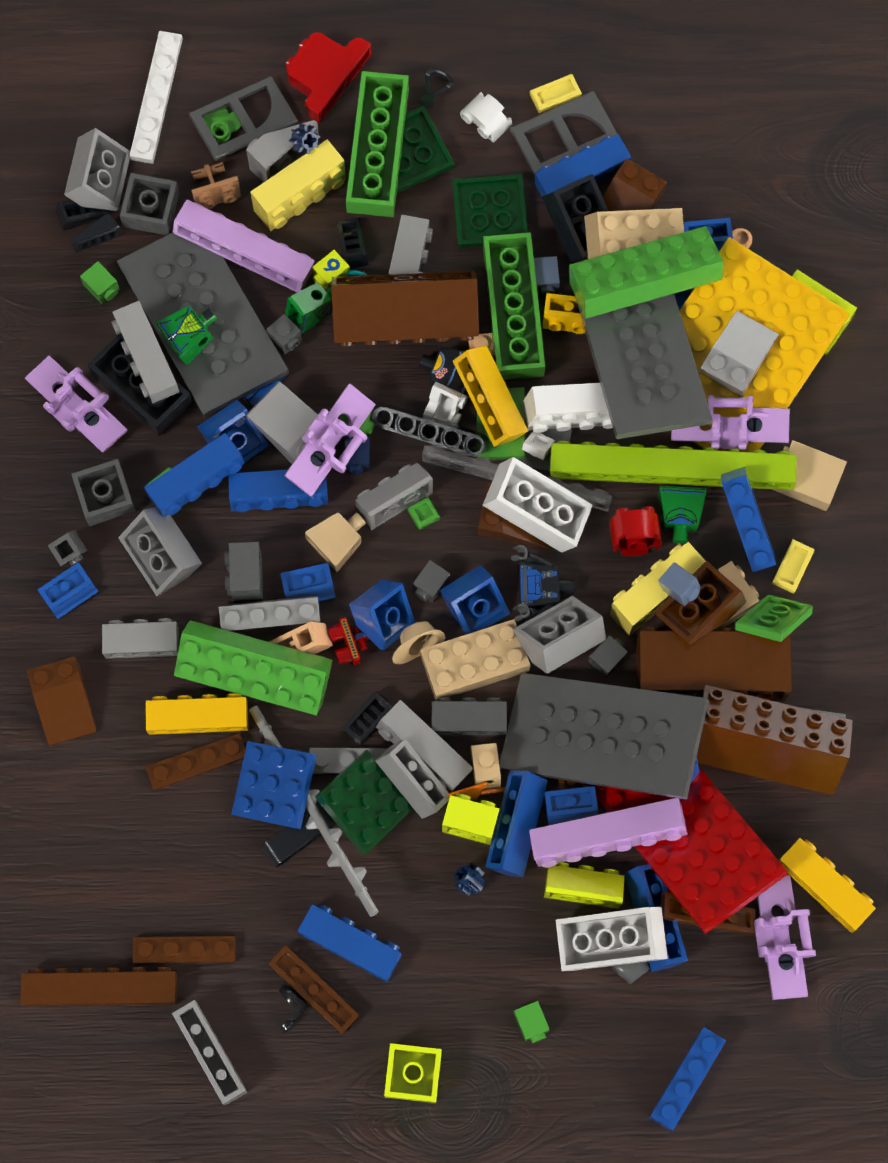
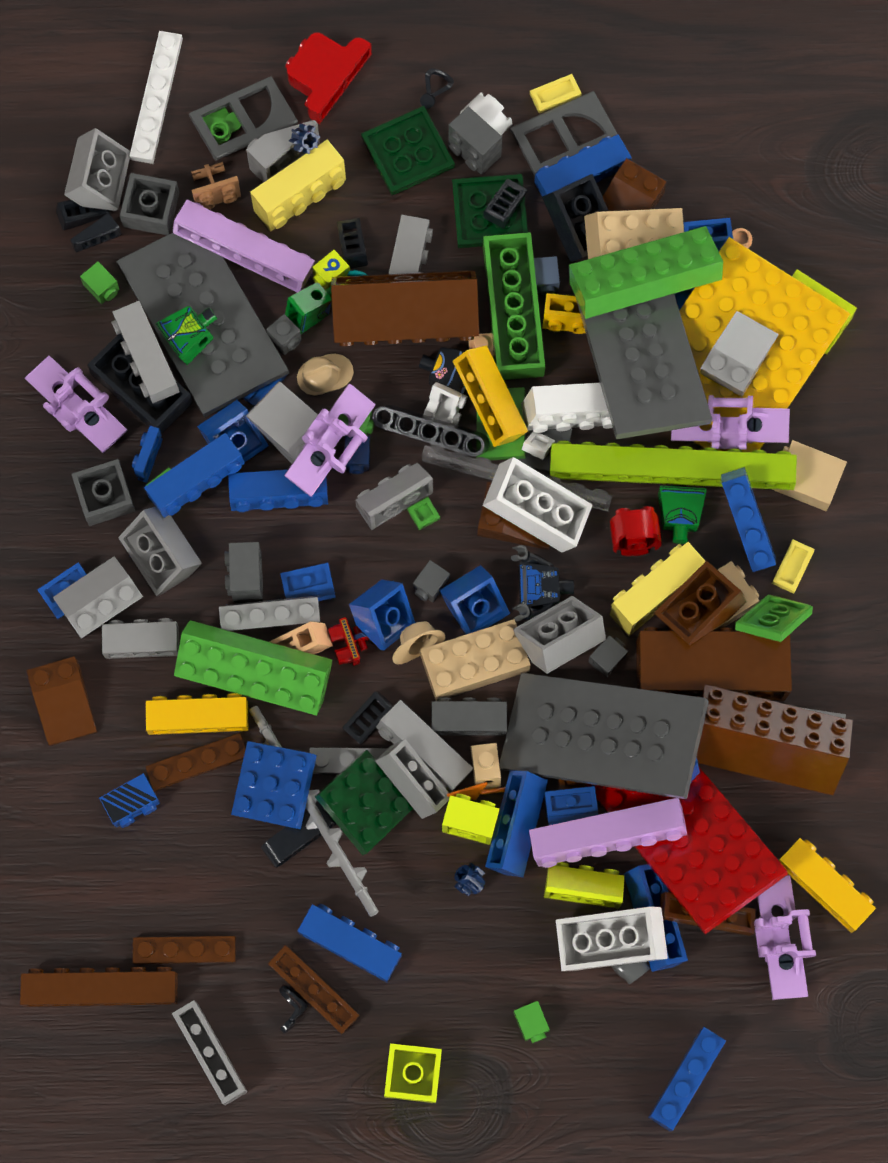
dark grey brick [47,530,88,566] -> none
tan torso [305,513,366,572] -> none
bright green brick [346,71,409,217] -> none
sand blue brick [658,562,701,606] -> none
none -> light grey slope [53,556,143,638]
none -> brick [99,773,160,828]
none -> blue plate [132,426,163,483]
none -> tan piece [297,354,354,396]
none -> dark grey brick [448,106,502,175]
none -> black slope [483,179,528,229]

